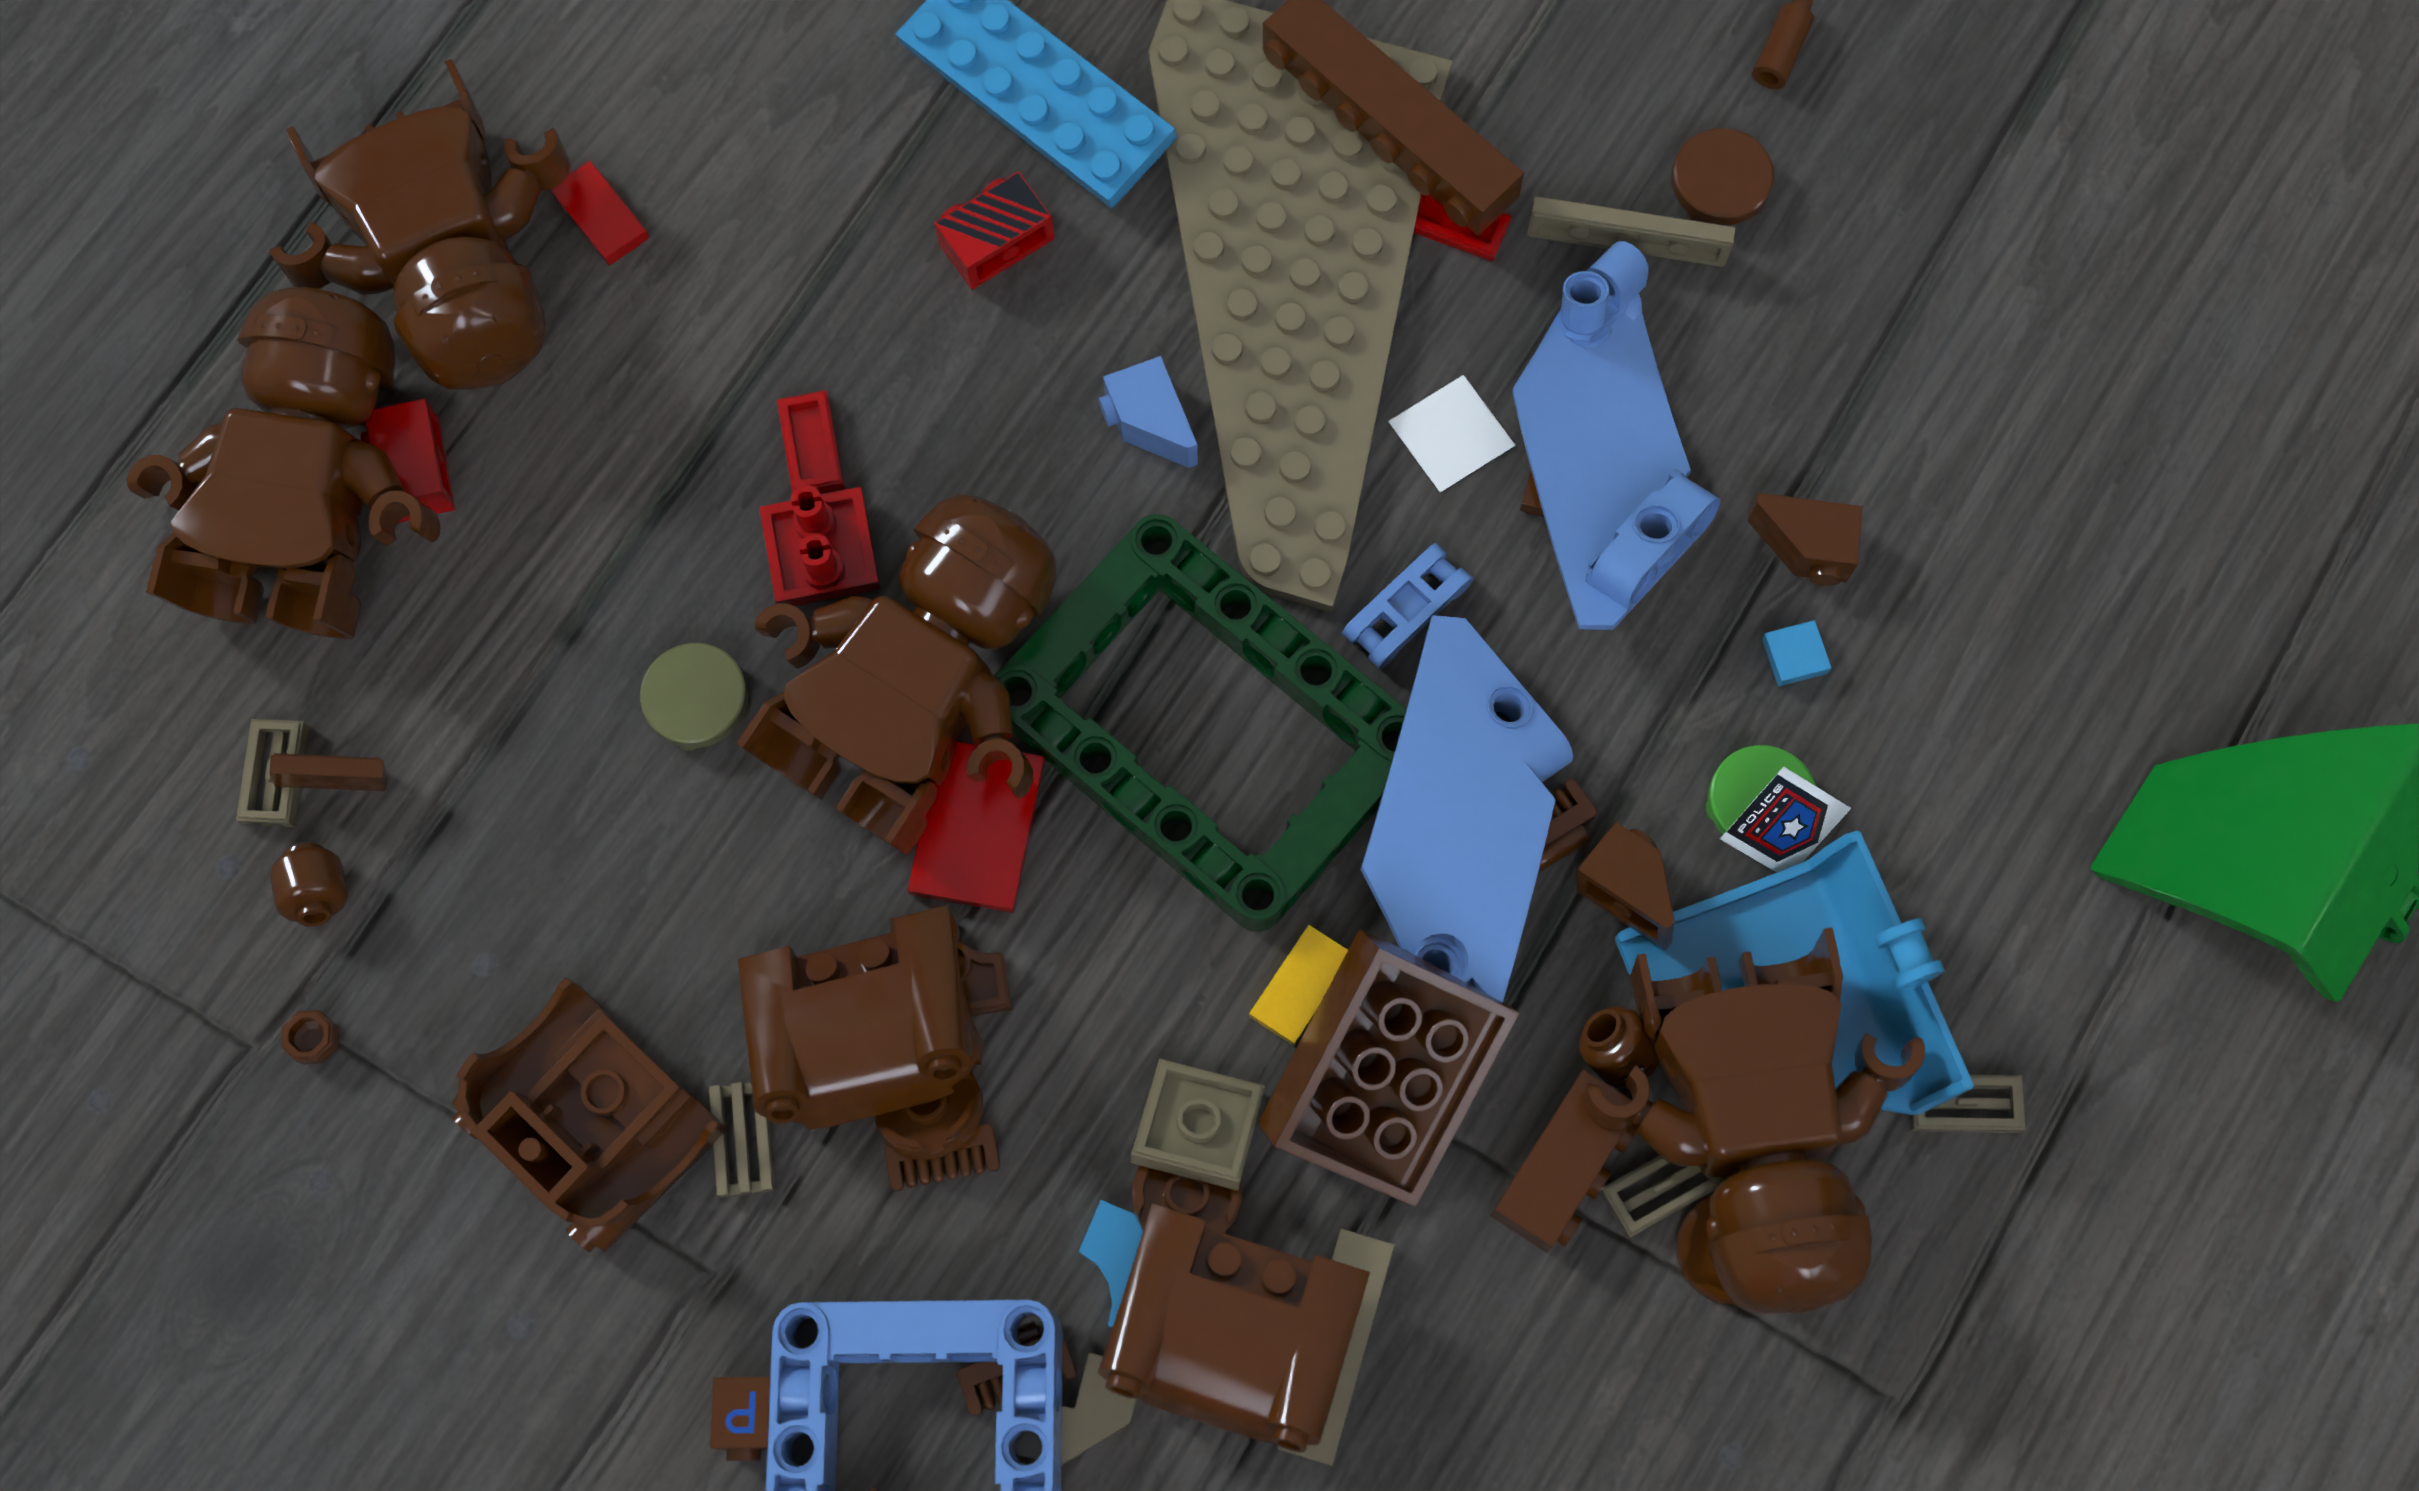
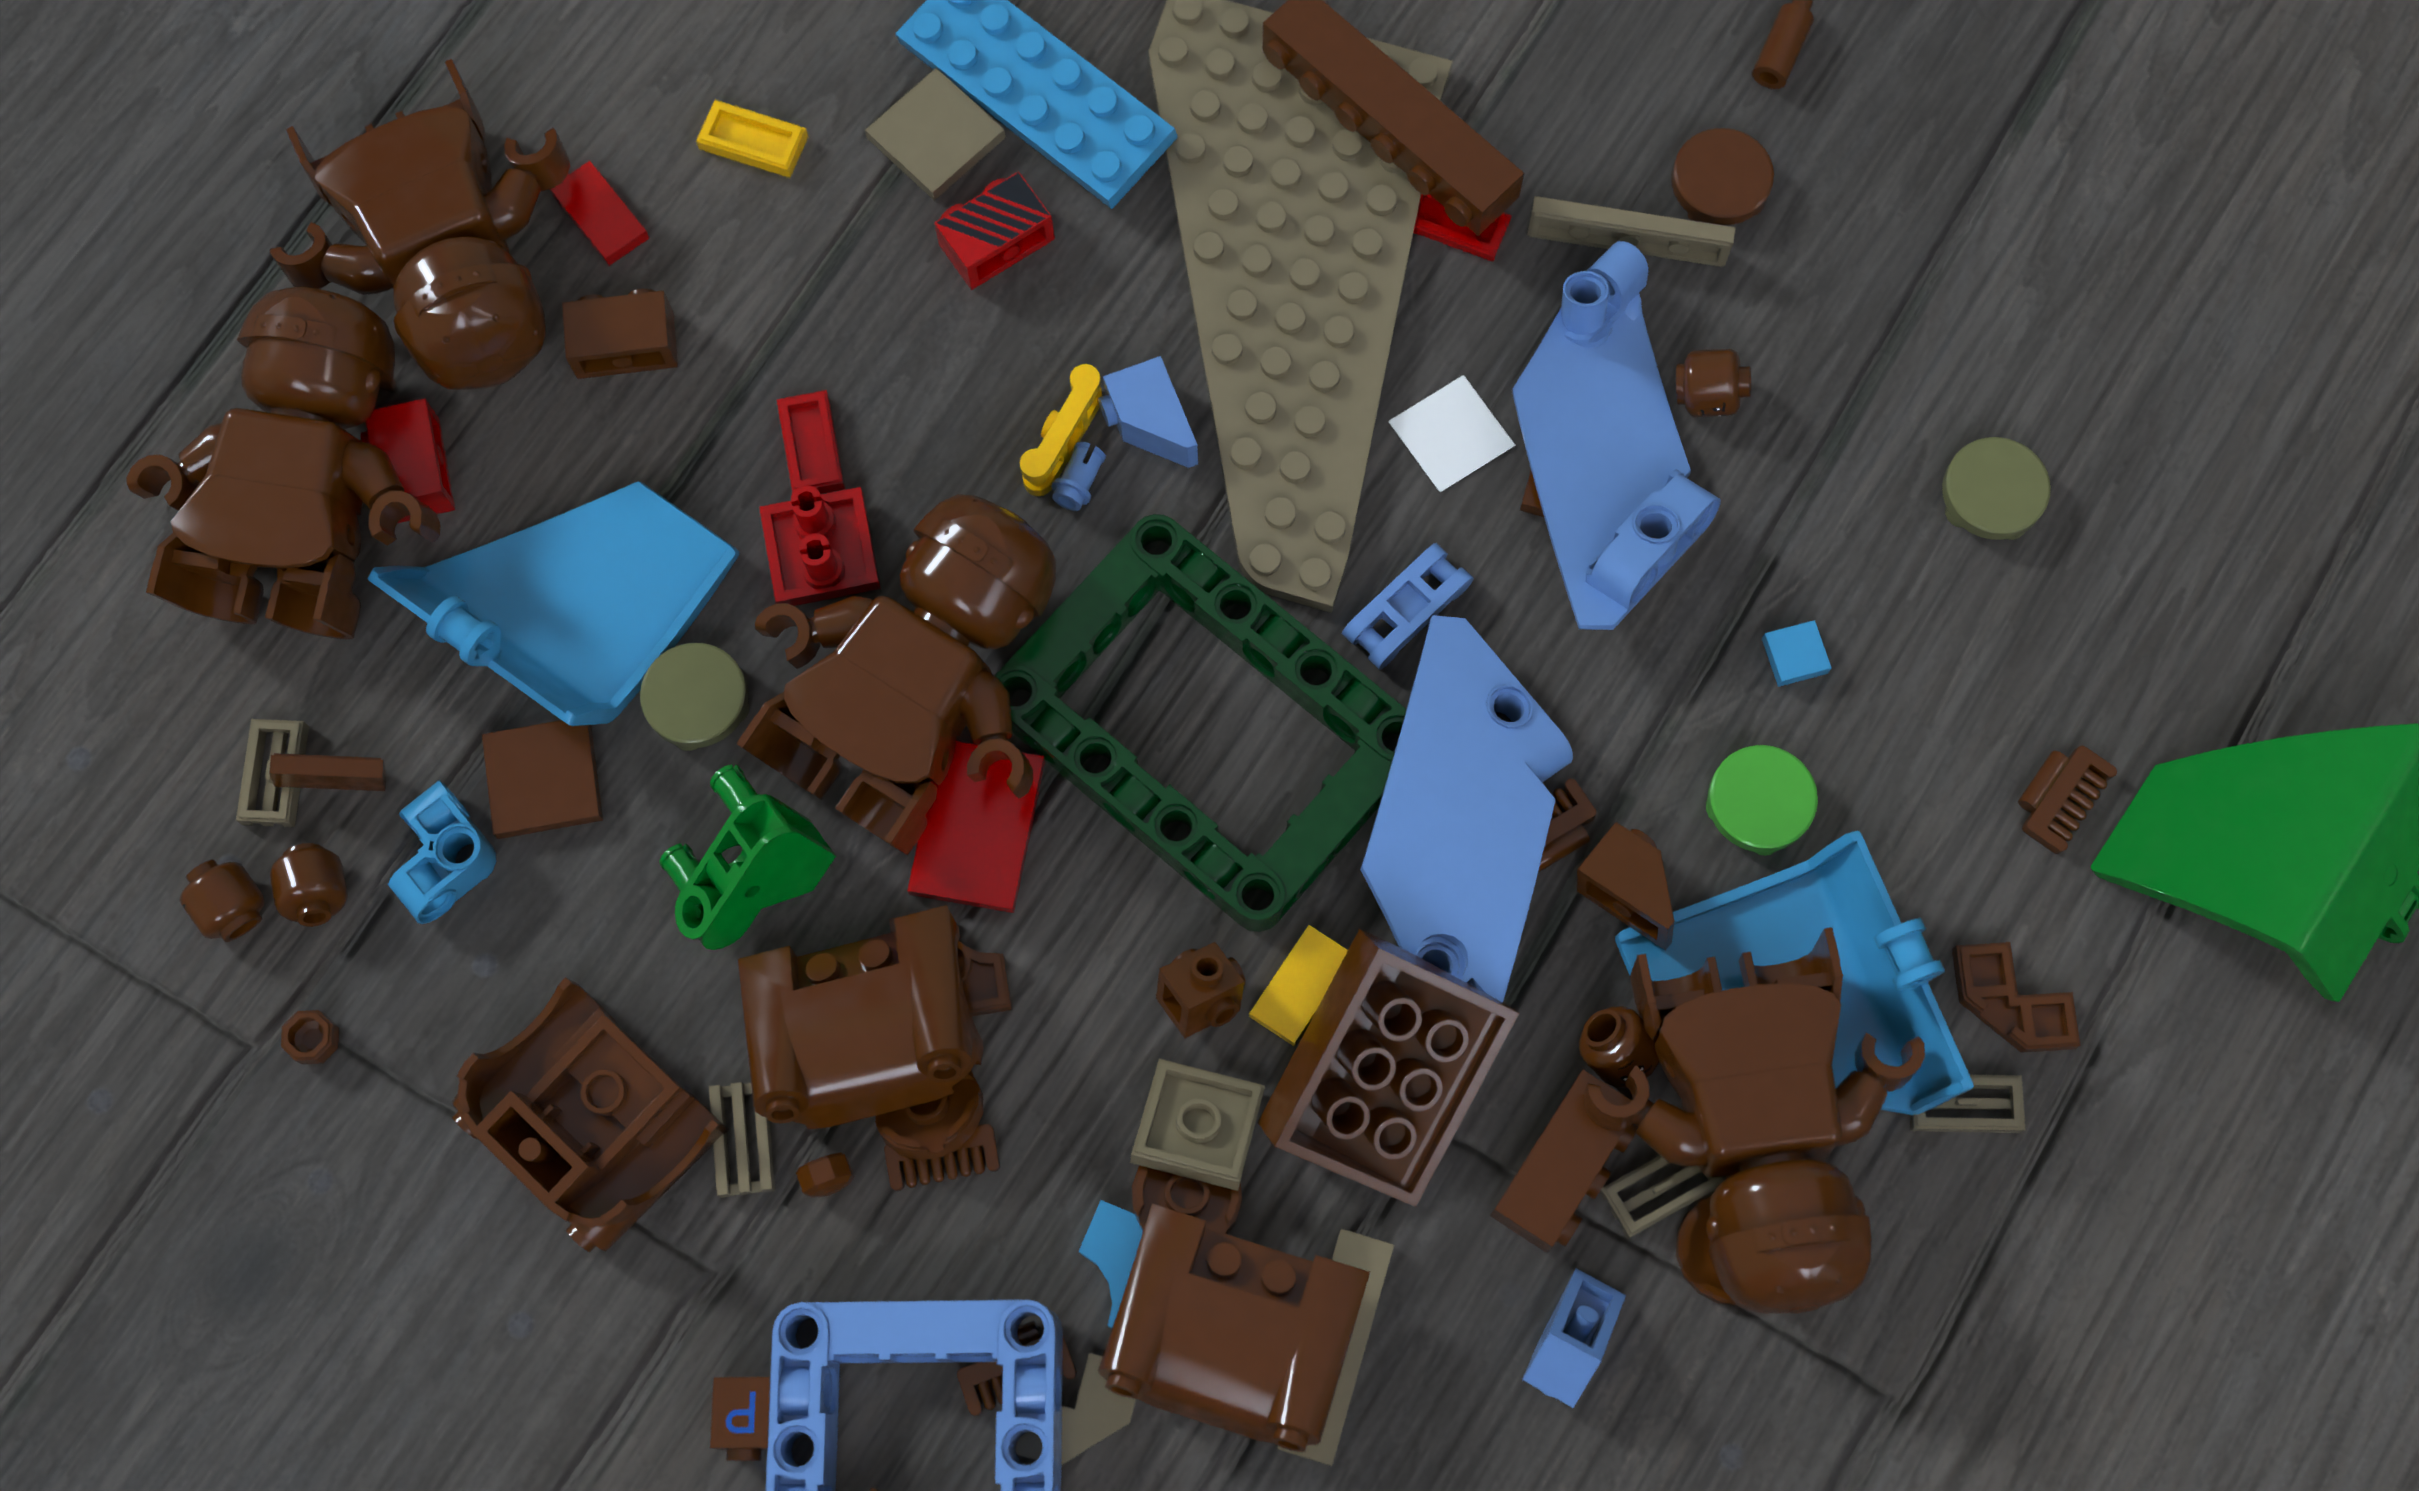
sticker [1720,767,1851,872] -> none
reddish brown slope [1748,493,1863,586] -> none
none -> reddish brown head [180,859,265,942]
none -> dark azure panel [367,481,740,726]
none -> dark azure piece [387,780,496,924]
none -> reddish brown tile [482,720,603,839]
none -> reddish brown brick [562,289,678,379]
none -> green piece [659,764,836,950]
none -> yellow tile [696,100,808,178]
none -> reddish brown tile [796,1152,854,1198]
none -> dark tan tile [865,68,1006,201]
none -> yellow plate [1020,364,1102,496]
none -> medium blue pin [1052,442,1106,511]
none -> reddish brown brick [1156,942,1246,1038]
none -> medium blue slope [1522,1268,1626,1408]
none -> reddish brown head [1676,349,1752,417]
none -> olive tile [1942,437,2051,540]
none -> reddish brown tile [1952,942,2081,1053]
none -> reddish brown piece [2018,745,2117,854]

